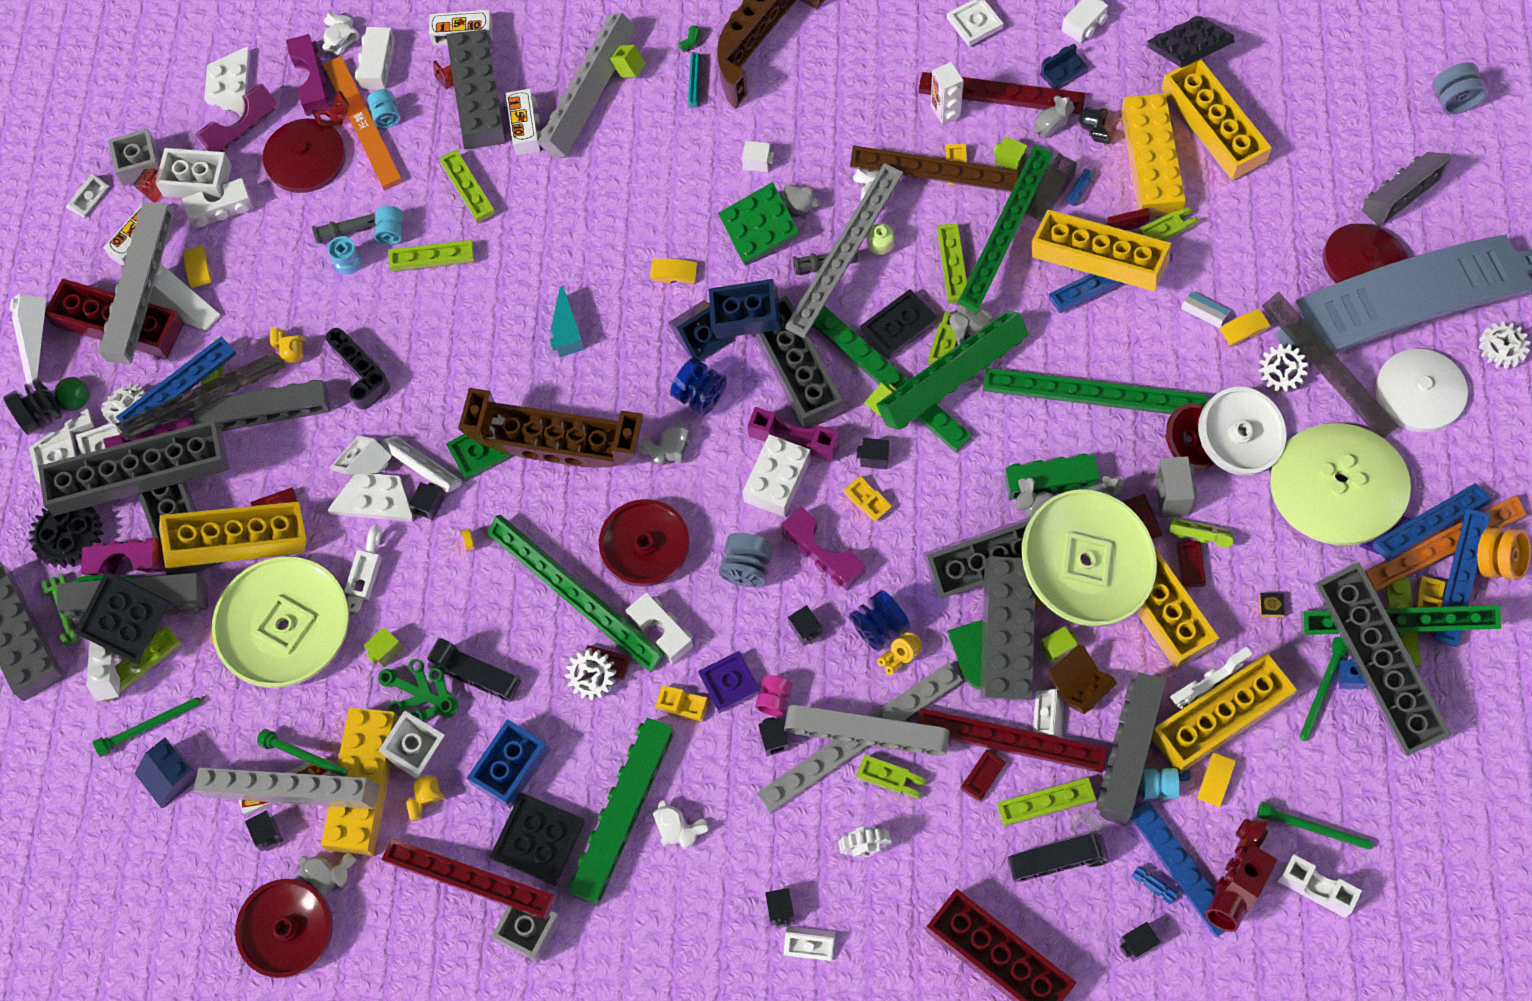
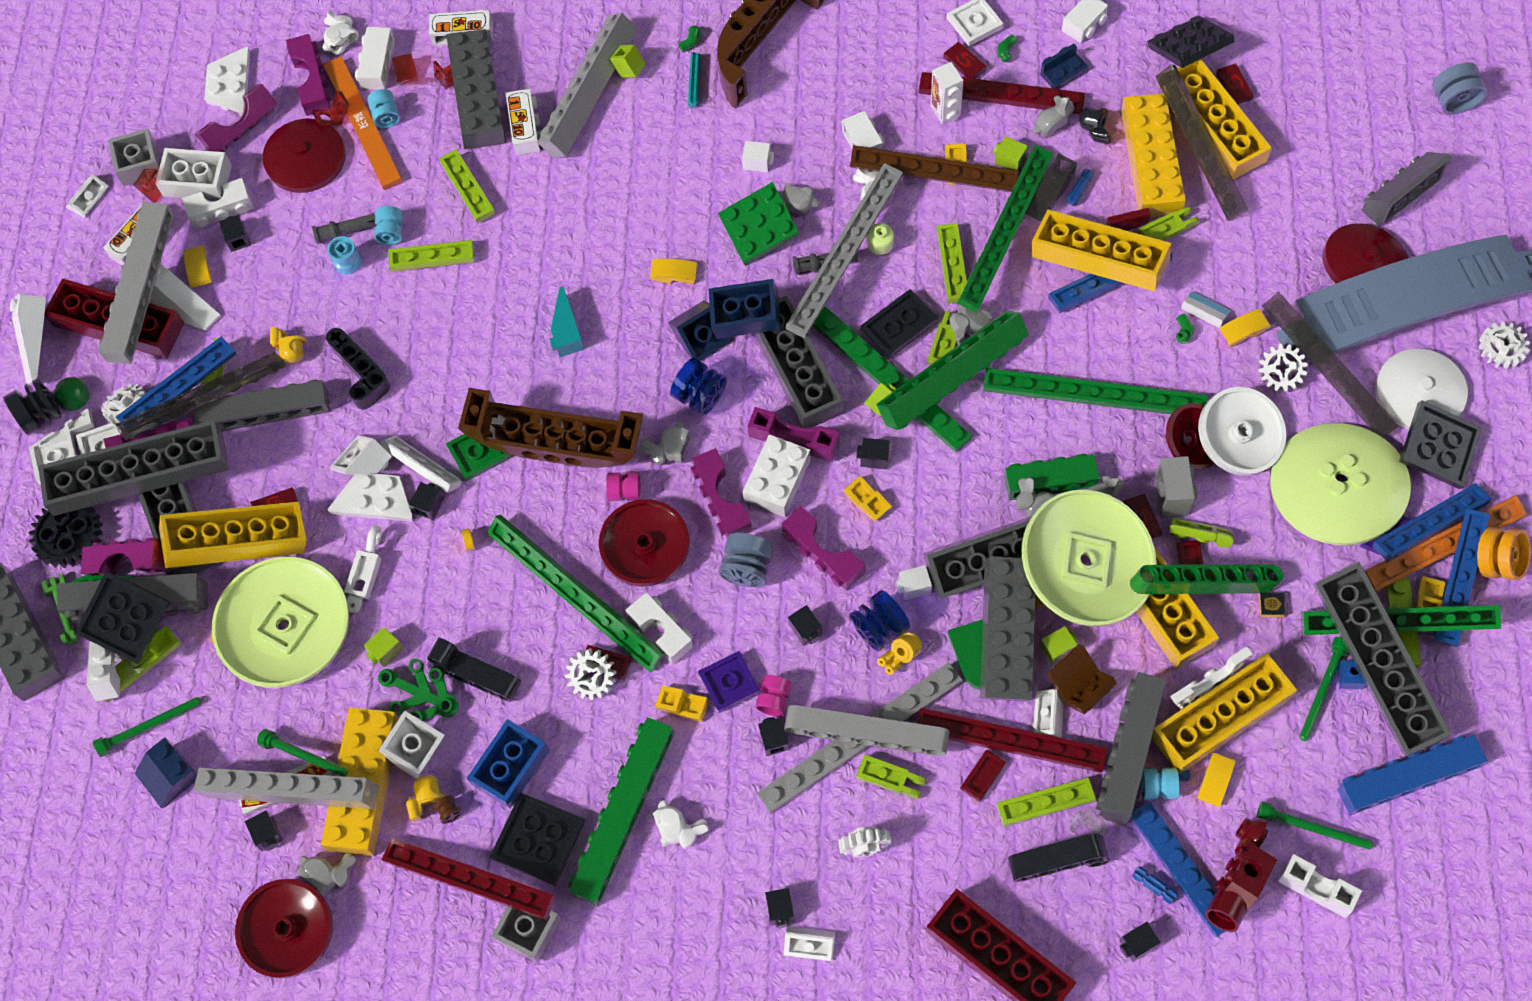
none -> black brick [219,215,251,252]
none -> clear red bracket [392,53,419,85]
none -> reddish brown wheel [432,795,463,824]
none -> dark pink wheel [606,472,641,501]
none -> magenta arch [690,448,753,538]
none -> white brick [842,111,884,150]
none -> white brick [896,565,932,601]
none -> dark red tile [943,41,987,79]
none -> green arm [997,34,1017,62]
none -> green beam [1130,564,1284,594]
none -> clear smoke plate [1155,65,1248,221]
none -> green arm [1176,313,1194,344]
none -> dark red tile [1216,63,1254,105]
none -> blue brick [1337,735,1488,816]
none -> black plate [1399,400,1482,489]

